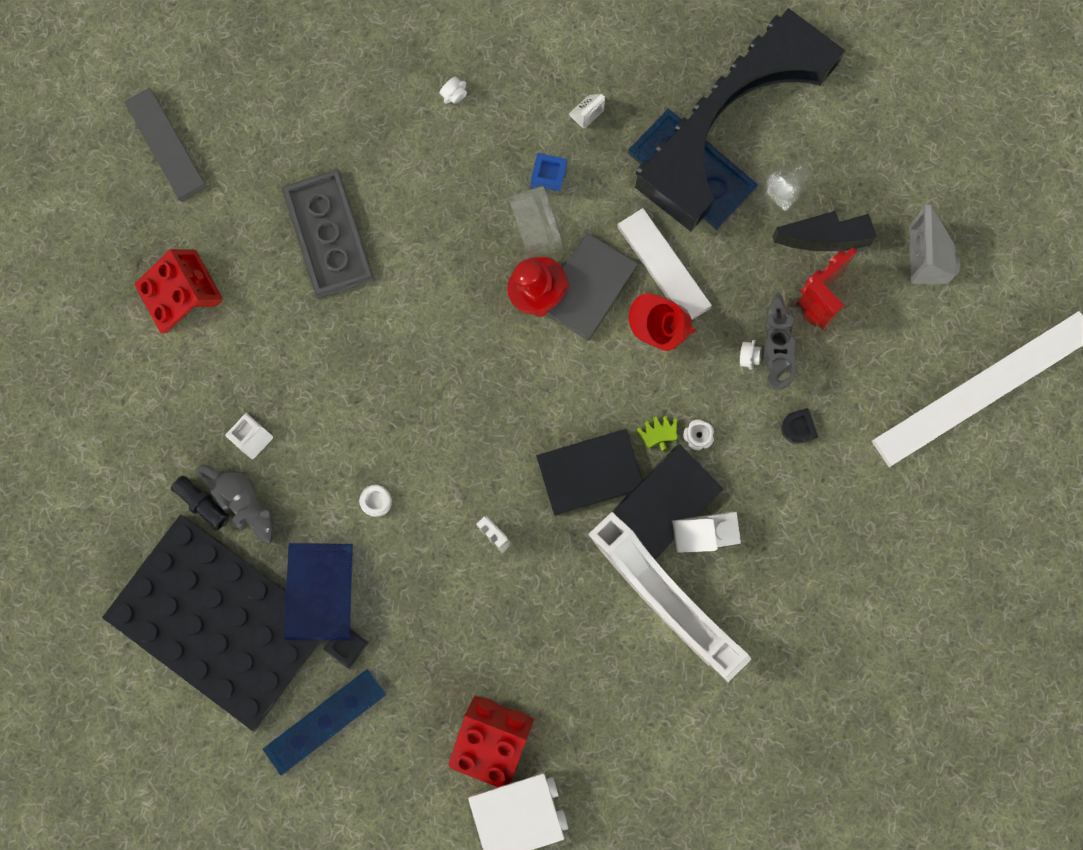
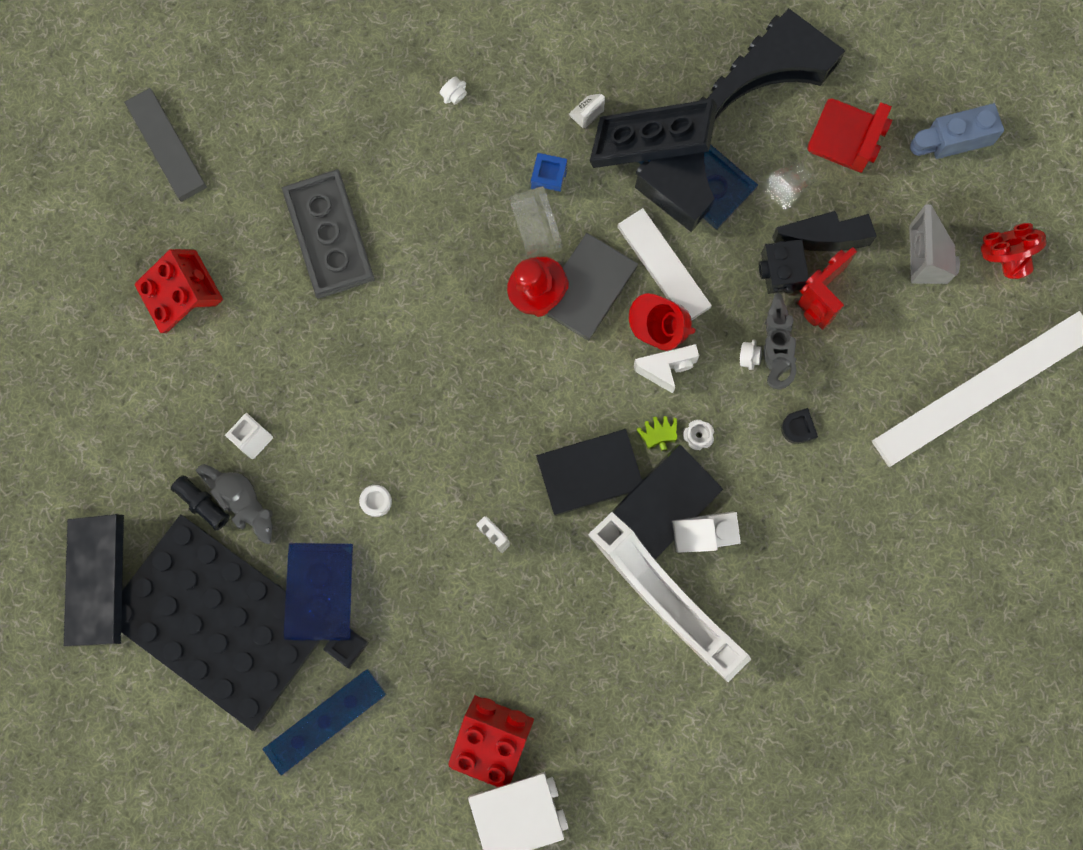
none -> black tile [63,514,124,646]
none -> black tile [590,99,717,168]
none -> white slope [634,344,699,393]
none -> black head [758,239,809,294]
none -> red bracket [807,98,892,173]
none -> sand blue brick [910,103,1004,159]
none -> red plate [981,223,1047,279]

